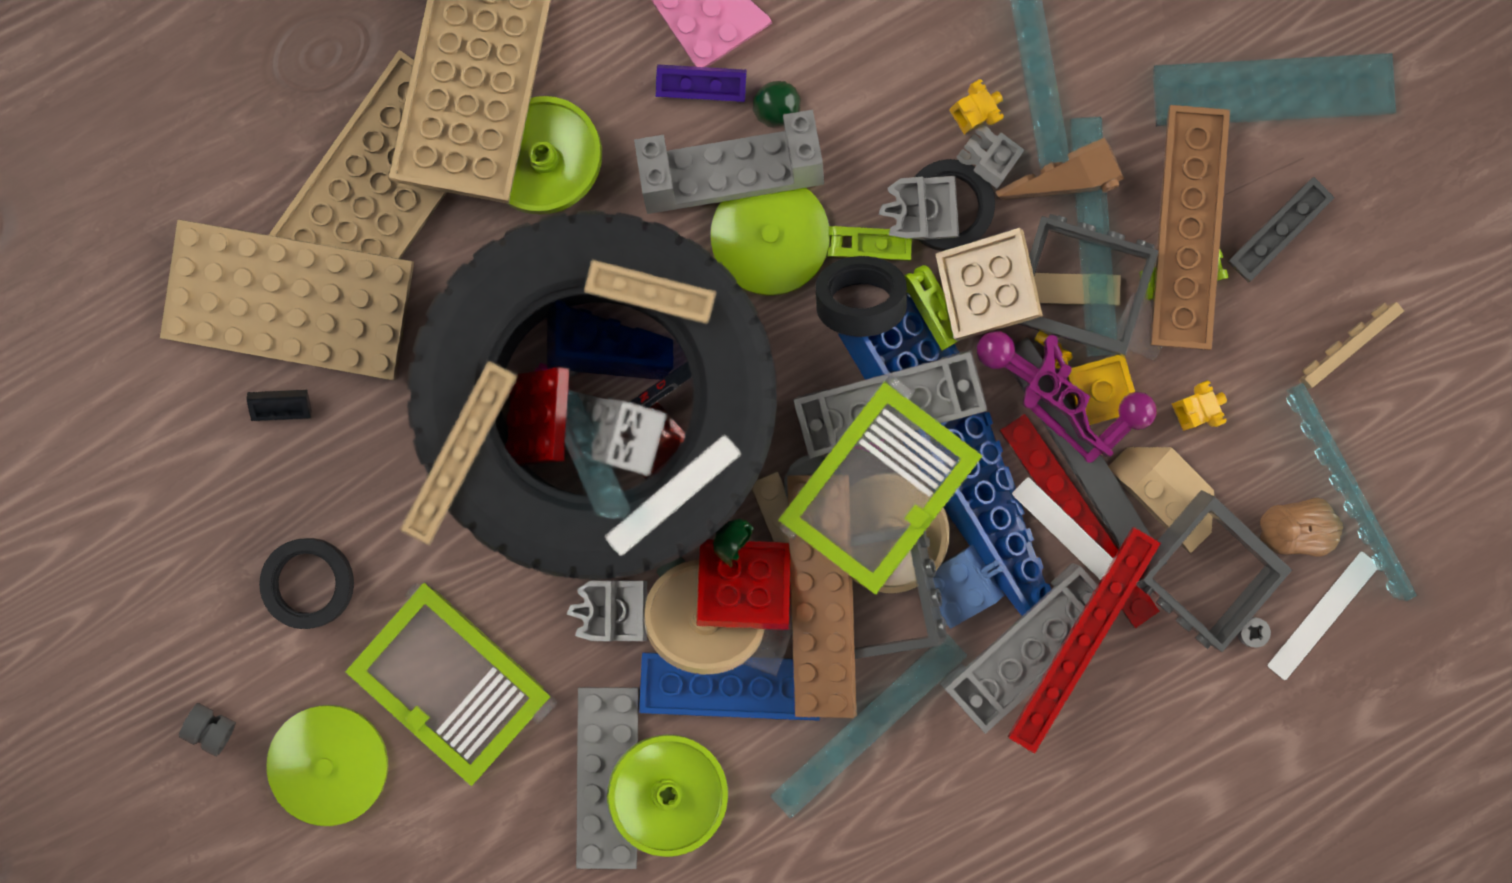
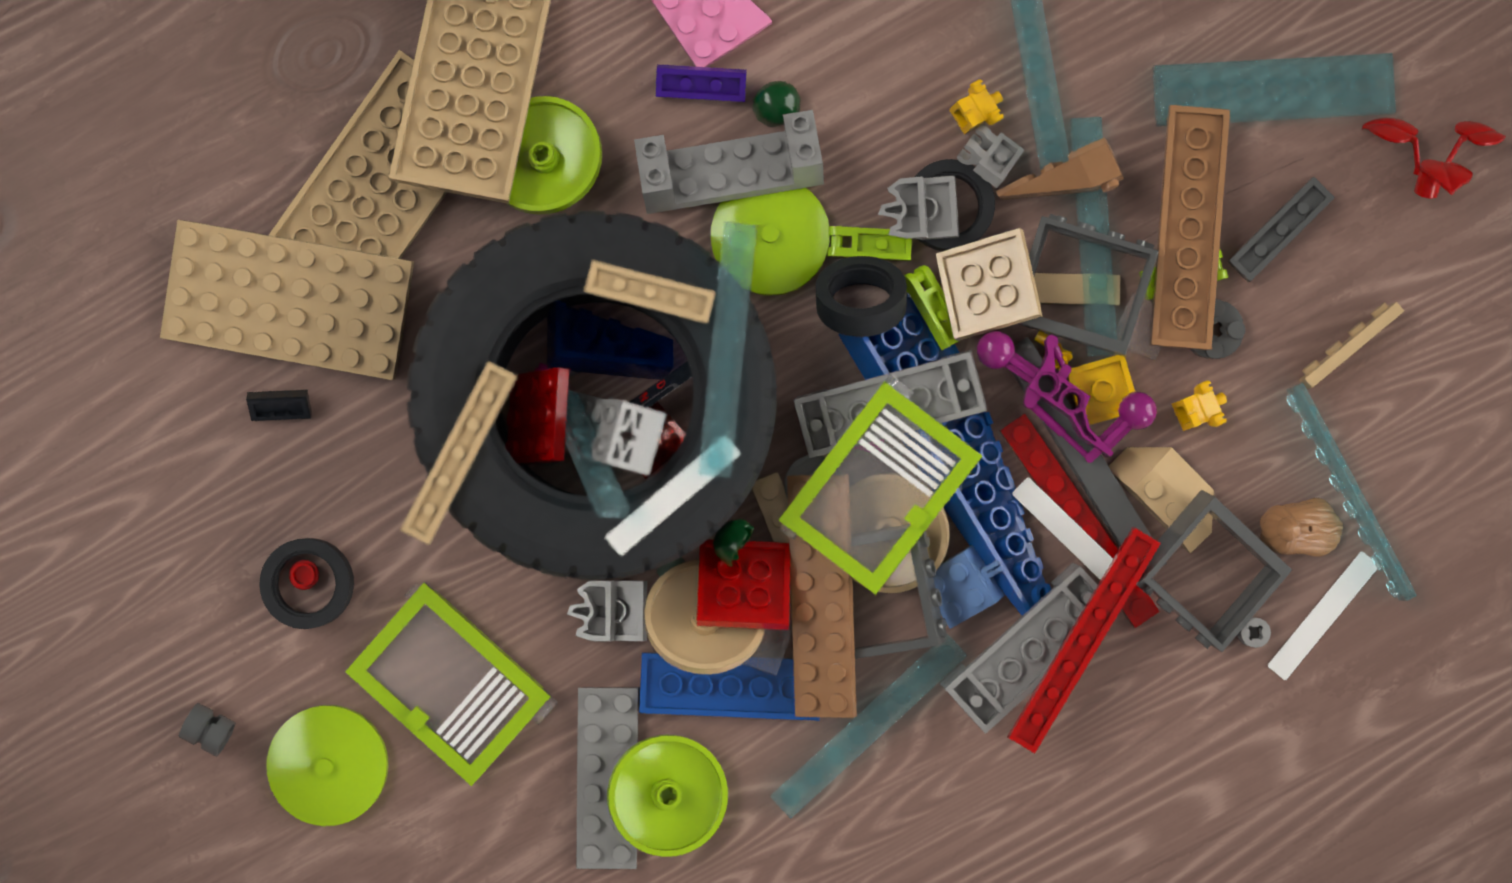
none -> red plate [289,560,320,590]
none -> clear light blue plate [699,222,756,478]
none -> dark grey plate [1190,299,1246,359]
none -> red plant [1361,118,1506,199]

